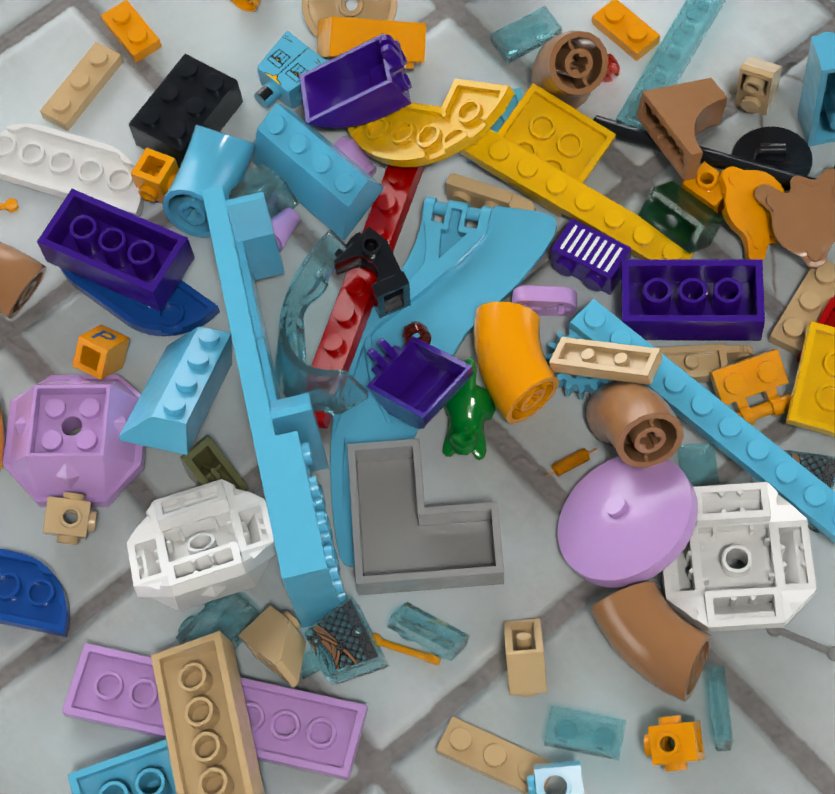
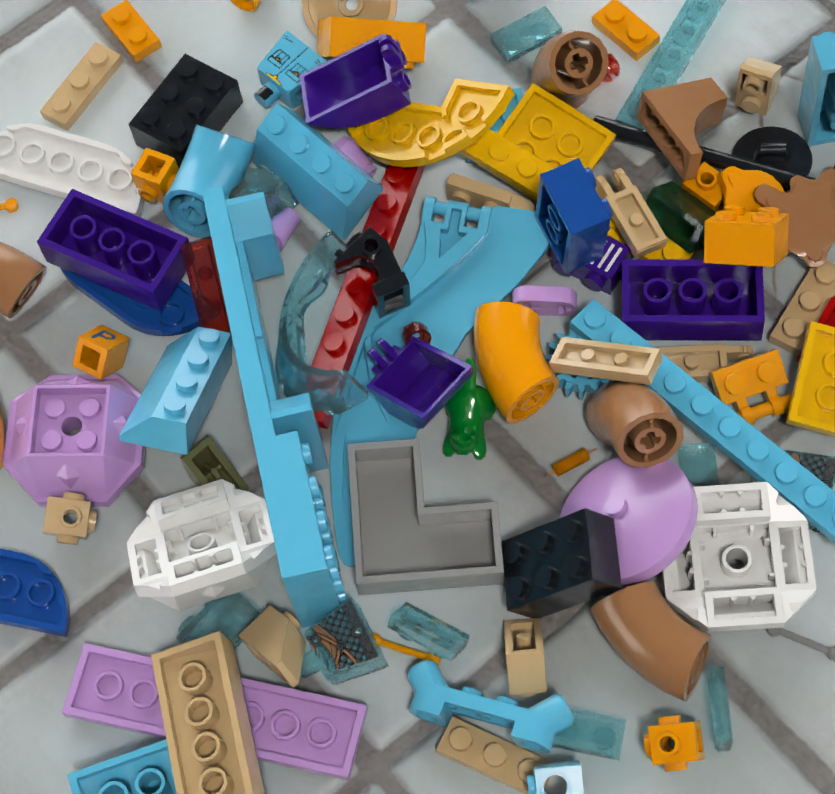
none -> clear red tile [180,236,232,338]
none -> medium azure plate [407,660,575,753]
none -> black brick [501,508,622,619]
none -> blue brick [535,158,613,274]
none -> tan hinge [595,168,668,259]
none -> light orange brick [704,205,789,267]

